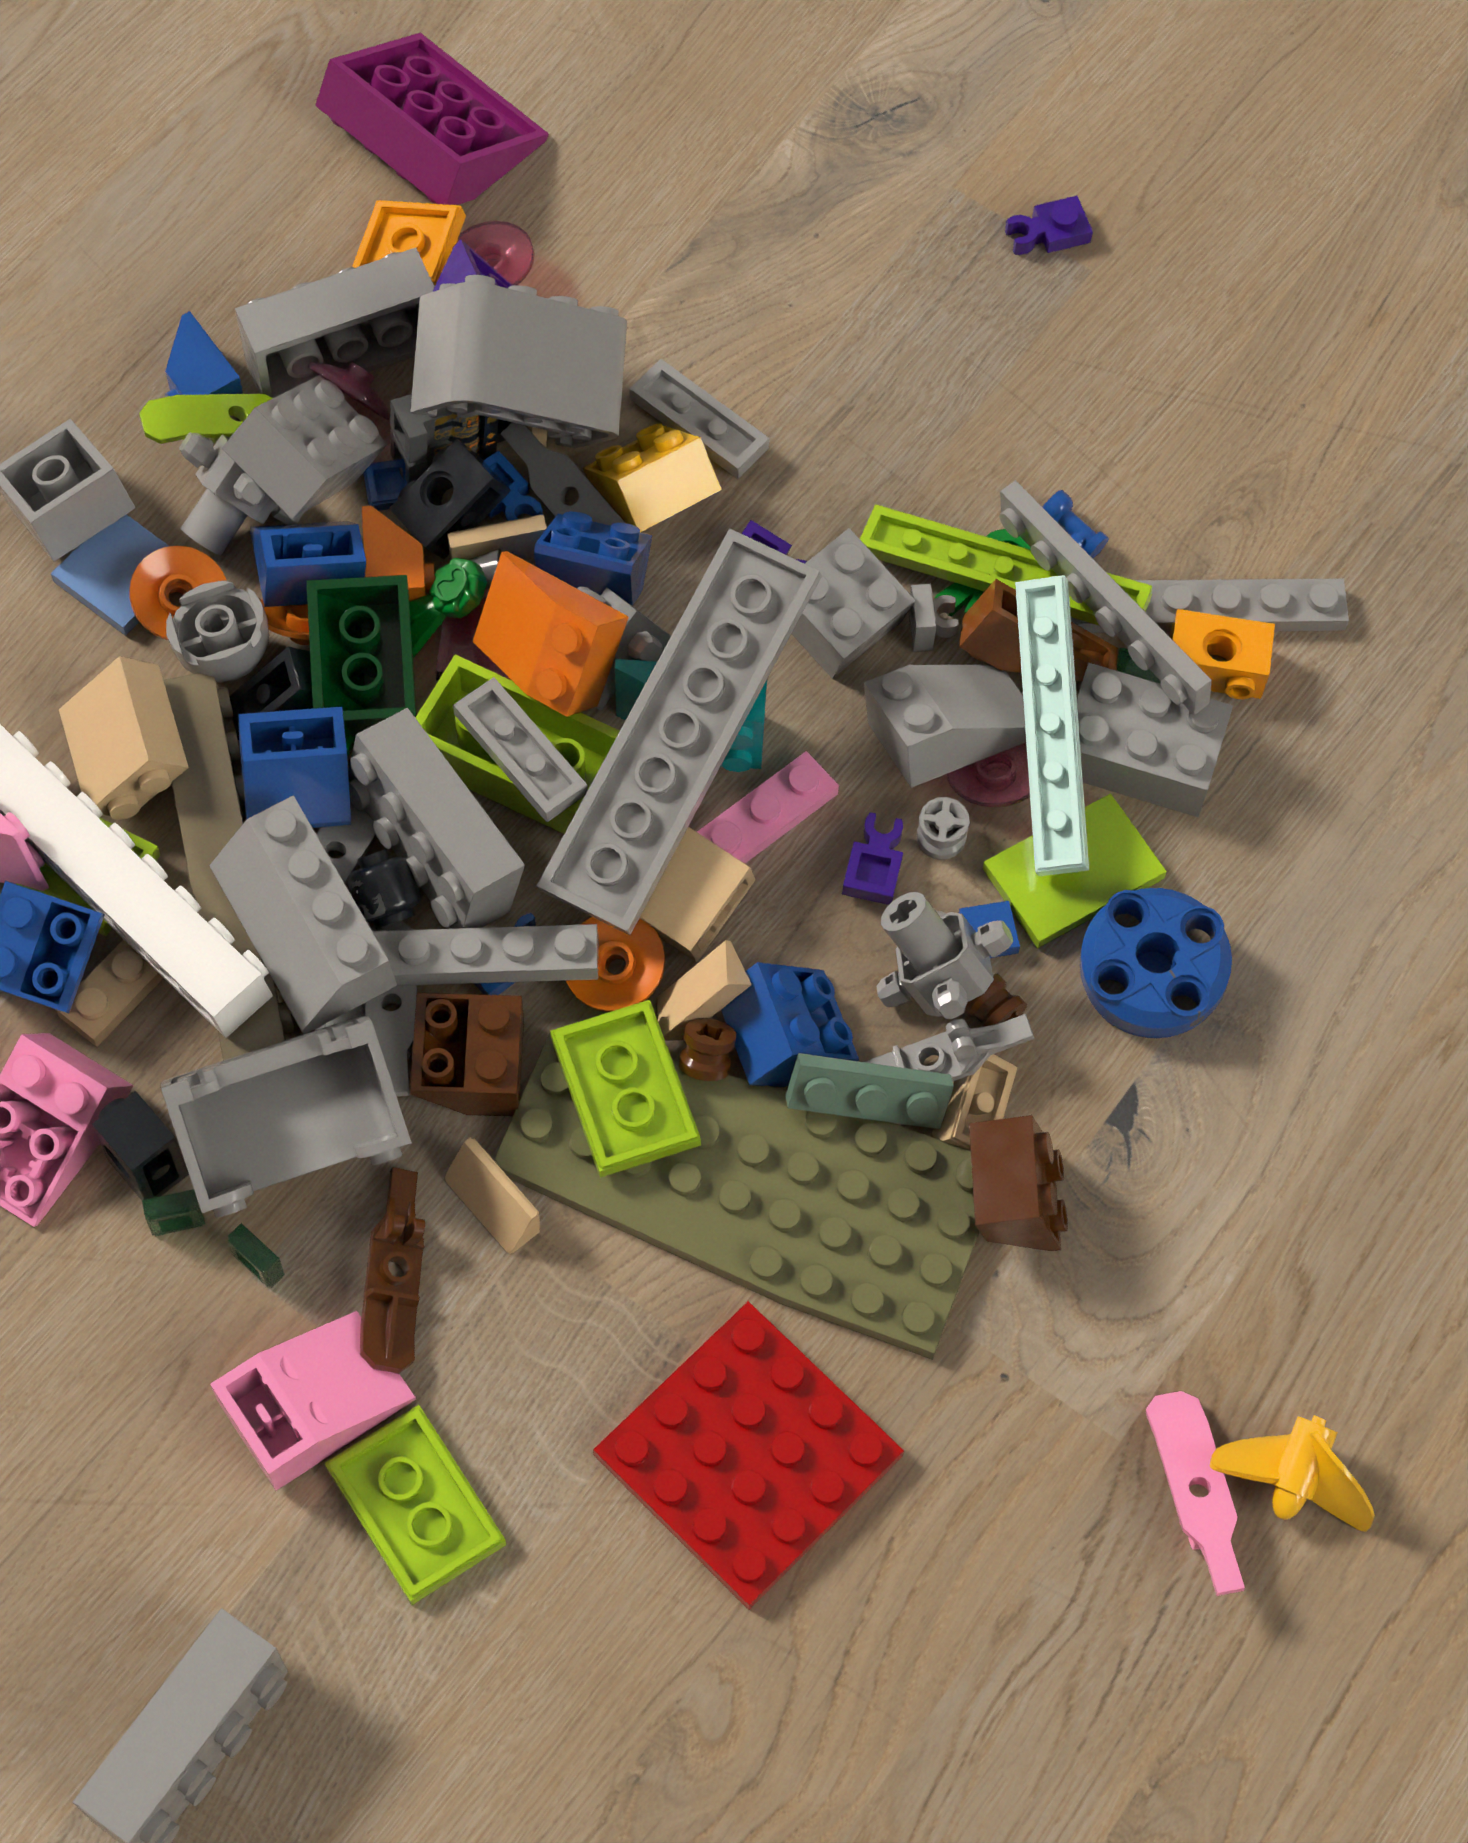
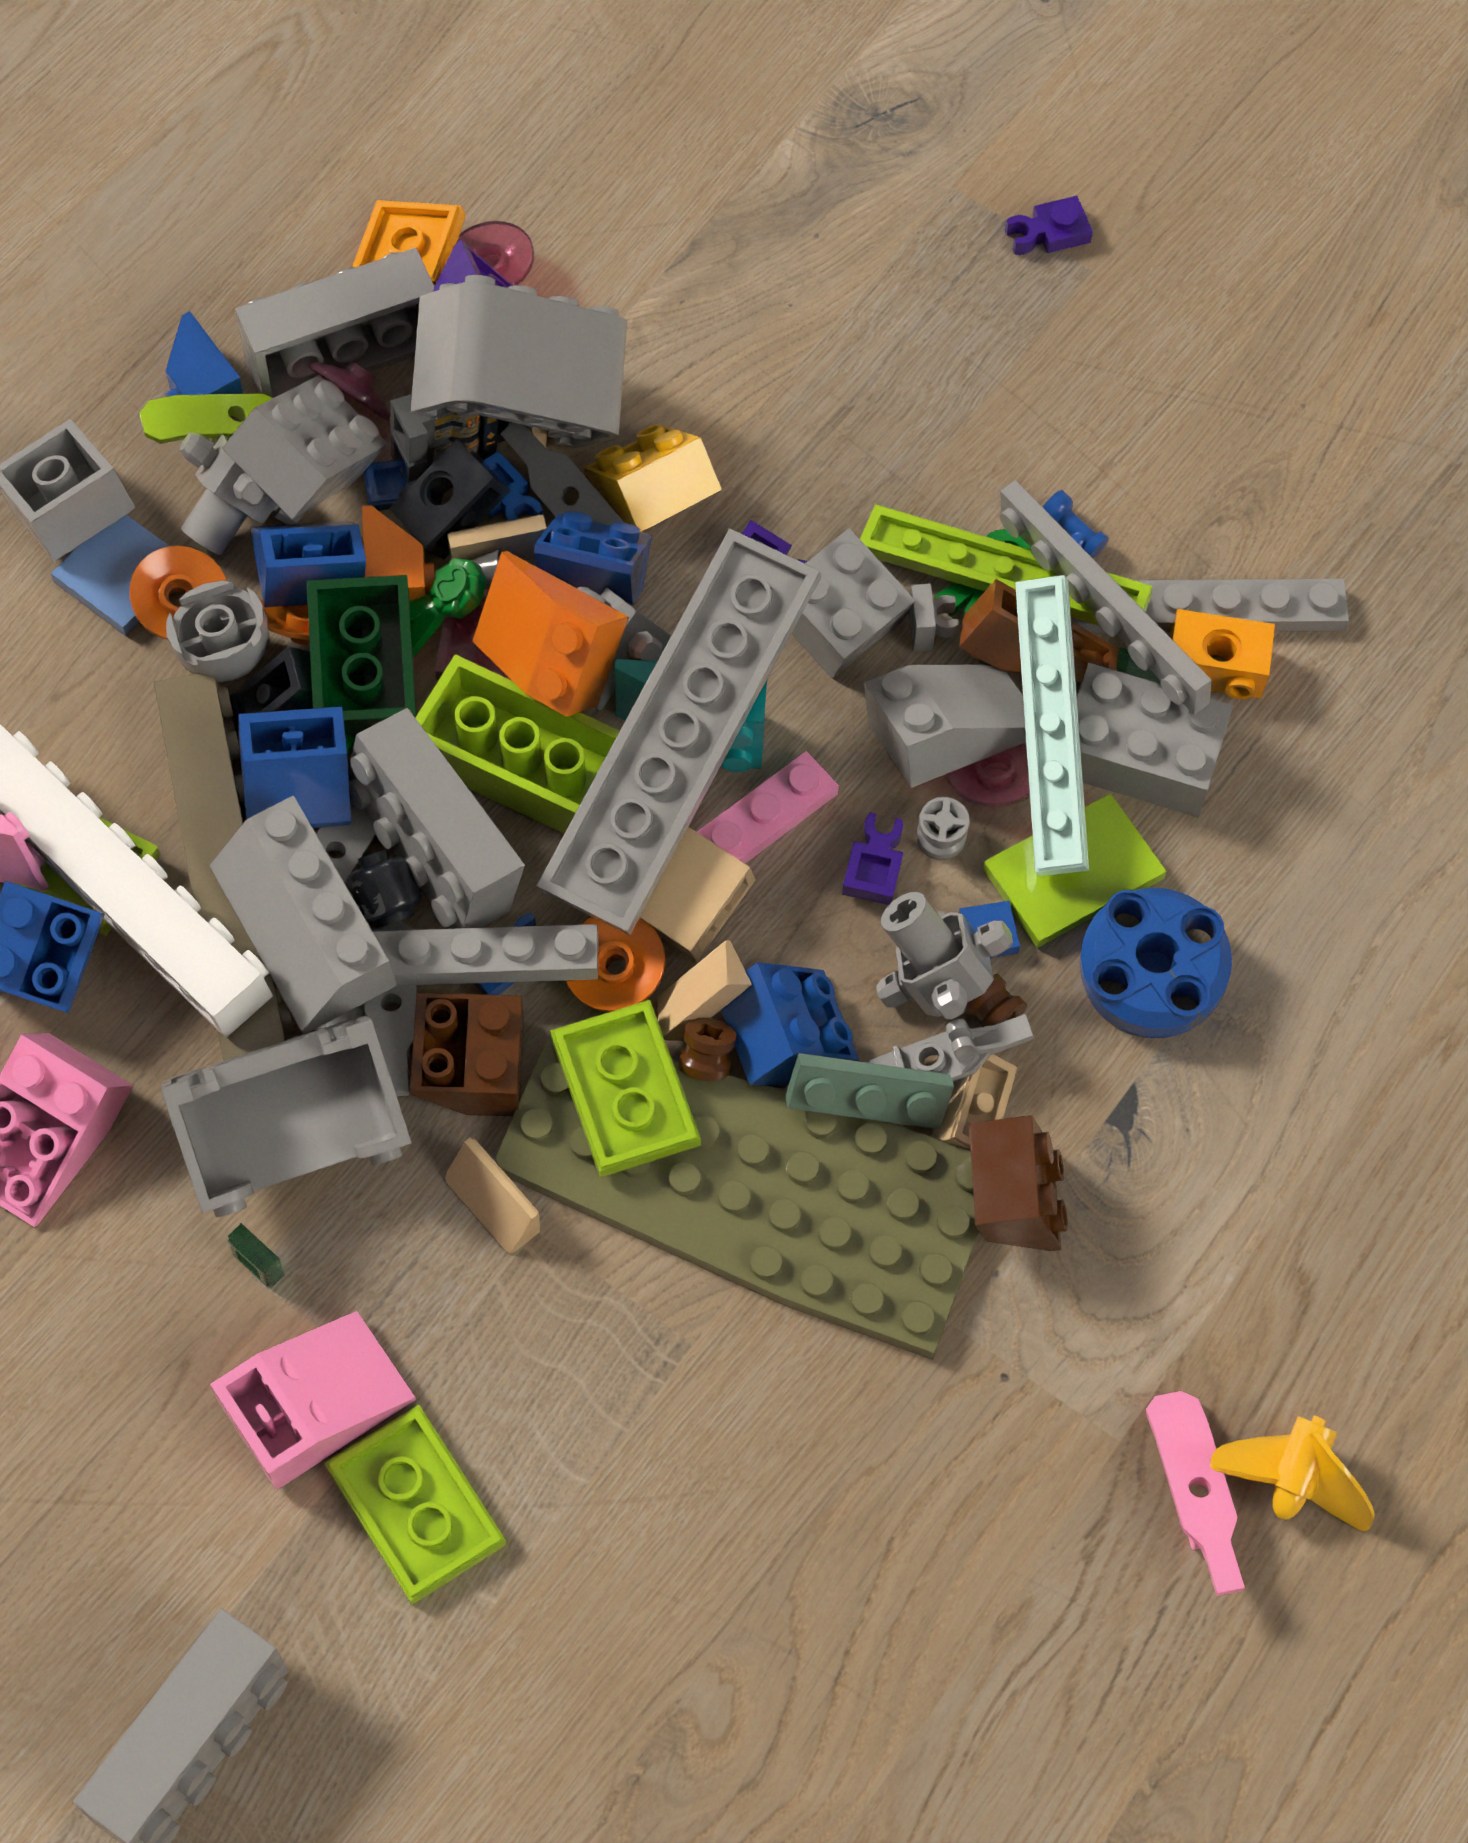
tan plate [56,939,163,1047] -> none
tan brick [59,656,189,820] -> none
black brick [92,1091,189,1207] -> none
clear green tile [142,1189,205,1237] -> none
magenta slope [315,33,549,205] -> none
reddish brown piece [360,1167,425,1374] -> none
light grey plate [453,677,588,822] -> none
red plate [593,1301,904,1610] -> none
light grey plate [630,359,770,479] -> none

